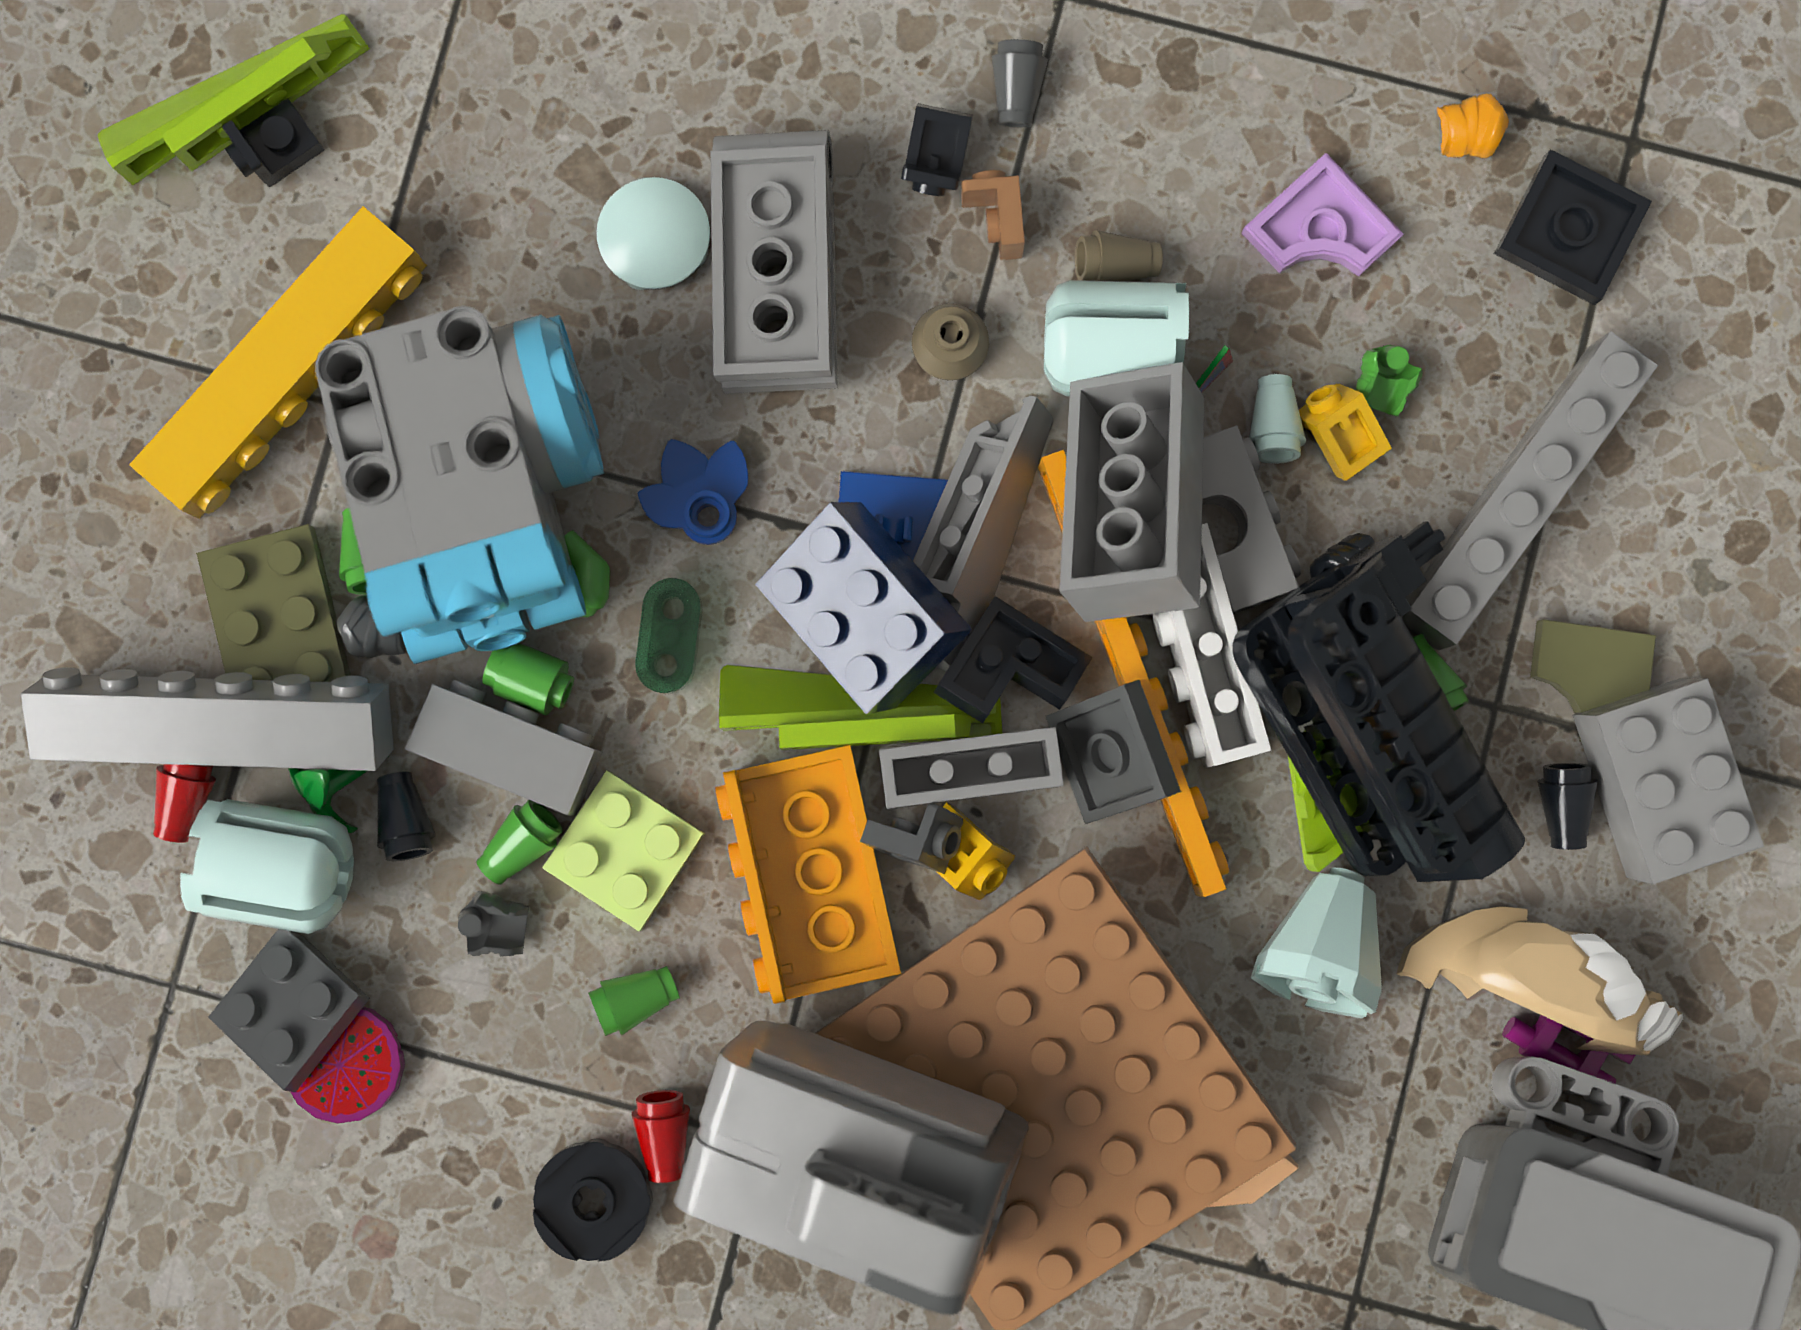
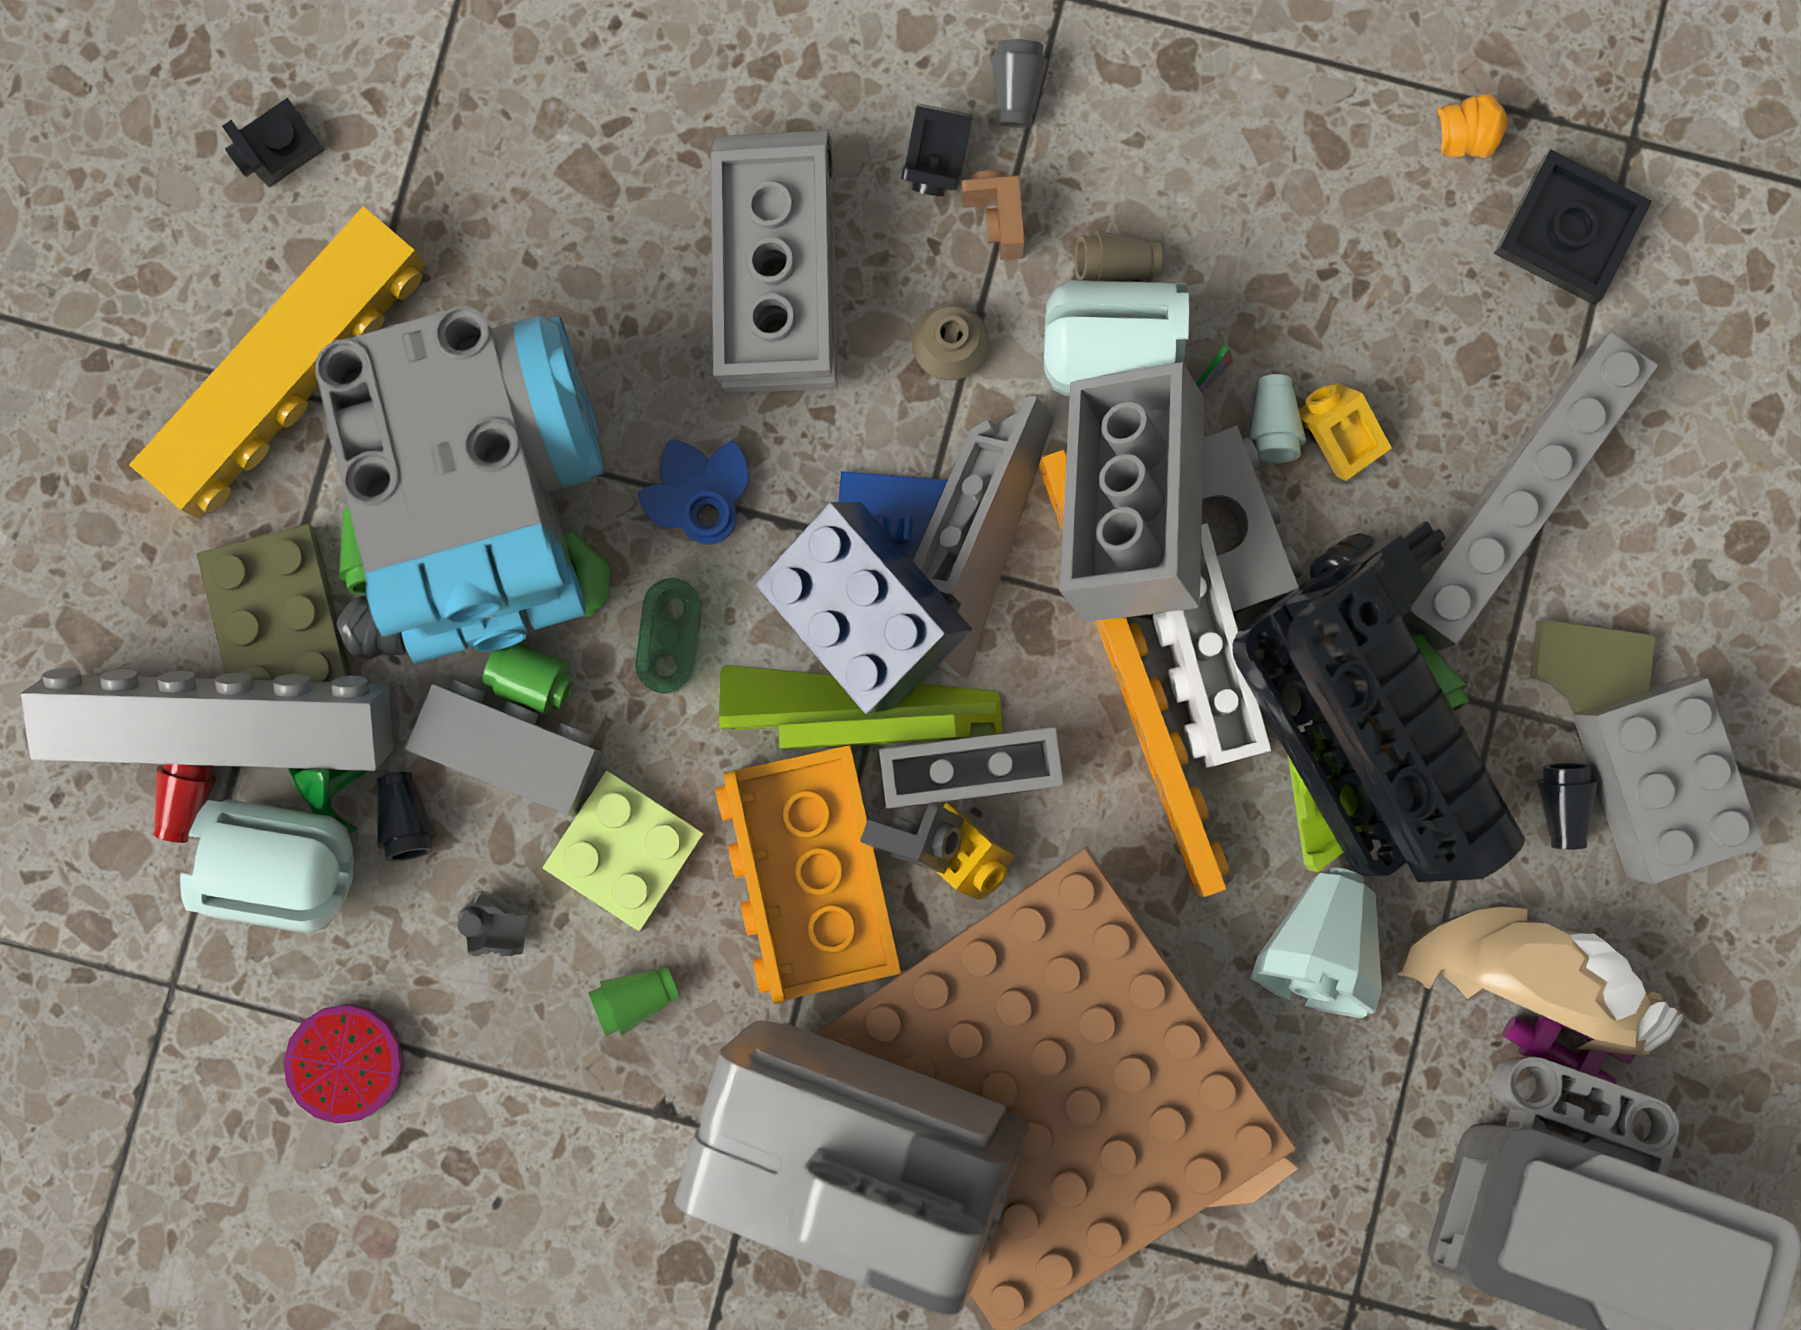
lime wedge [97,14,370,185] -> none
dark grey plate [208,929,370,1093] -> none
bright green cone [476,800,563,885] -> none
black plate [532,1138,653,1262] -> none
light aqua dish [597,177,710,290] -> none
red cone [631,1090,690,1183] -> none
black plate [933,596,1093,724] -> none
dark grey plate [1045,680,1181,824] -> none
lavender tile [1241,153,1404,277] -> none
bright green arm [1356,345,1423,417] -> none

